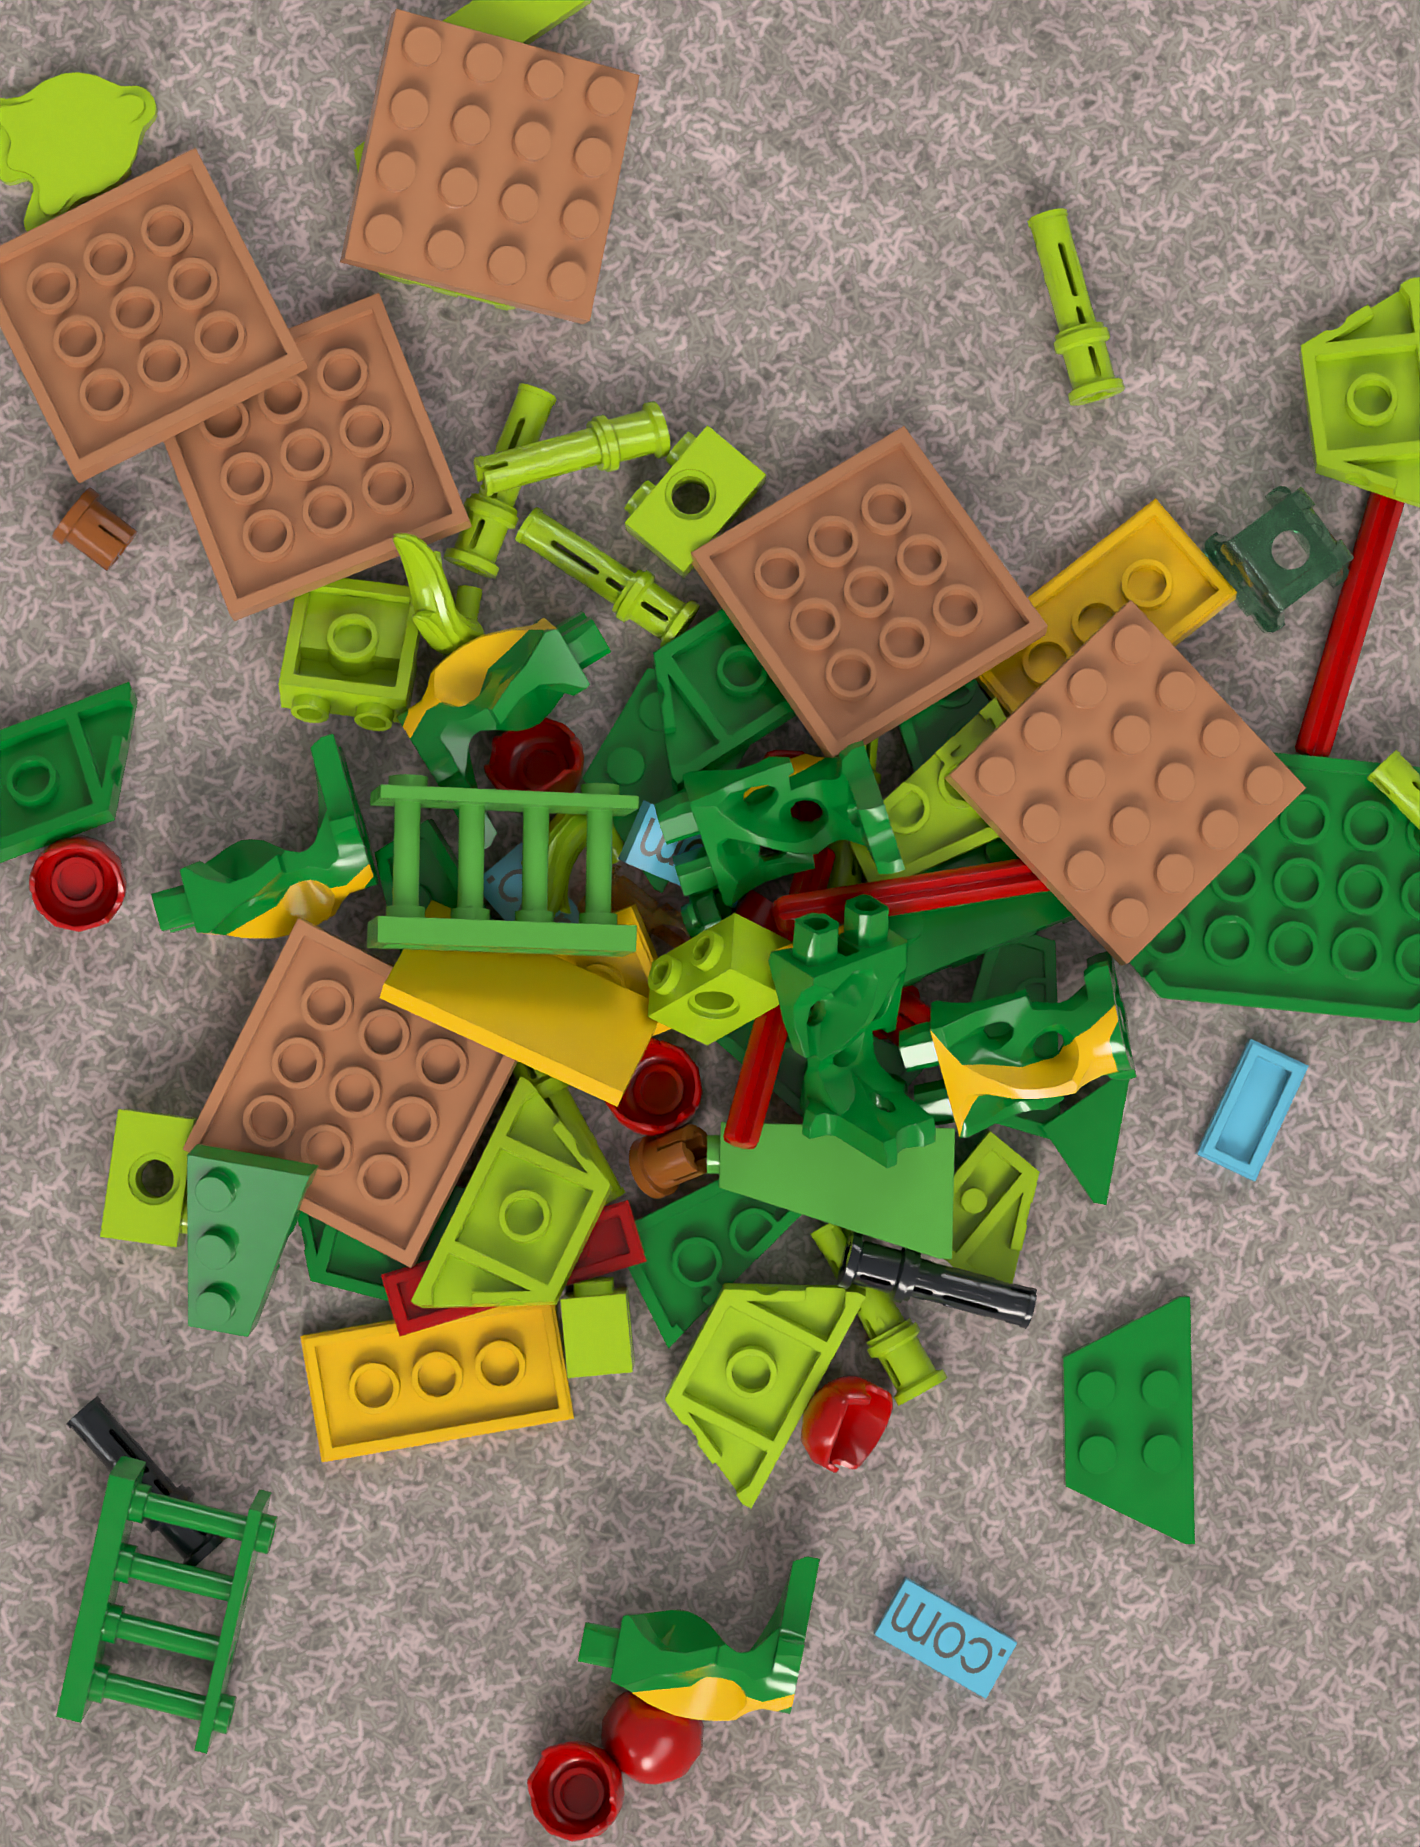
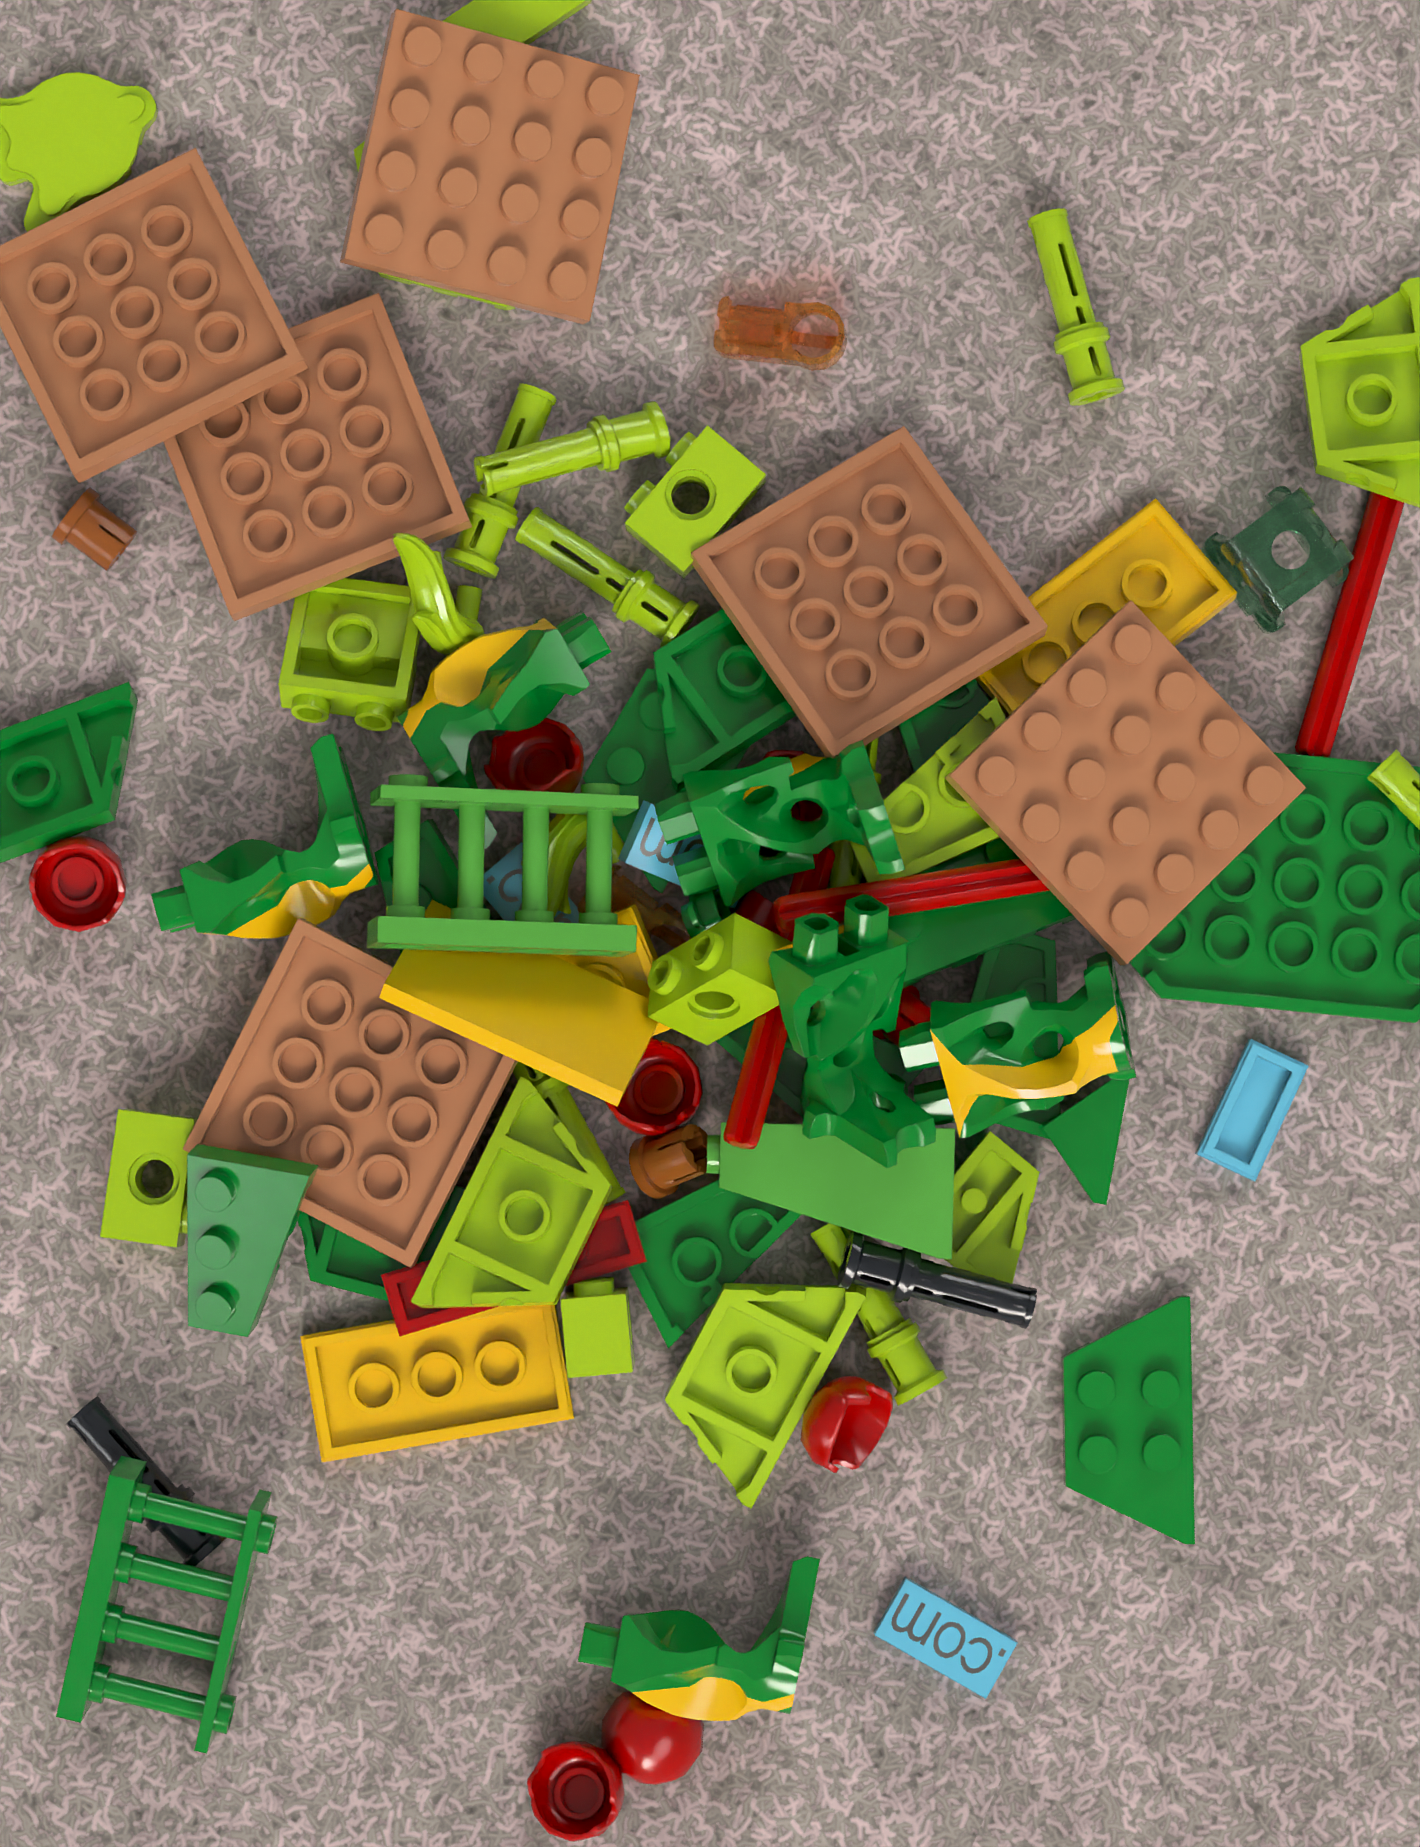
none -> clear orange piece [714,296,848,371]

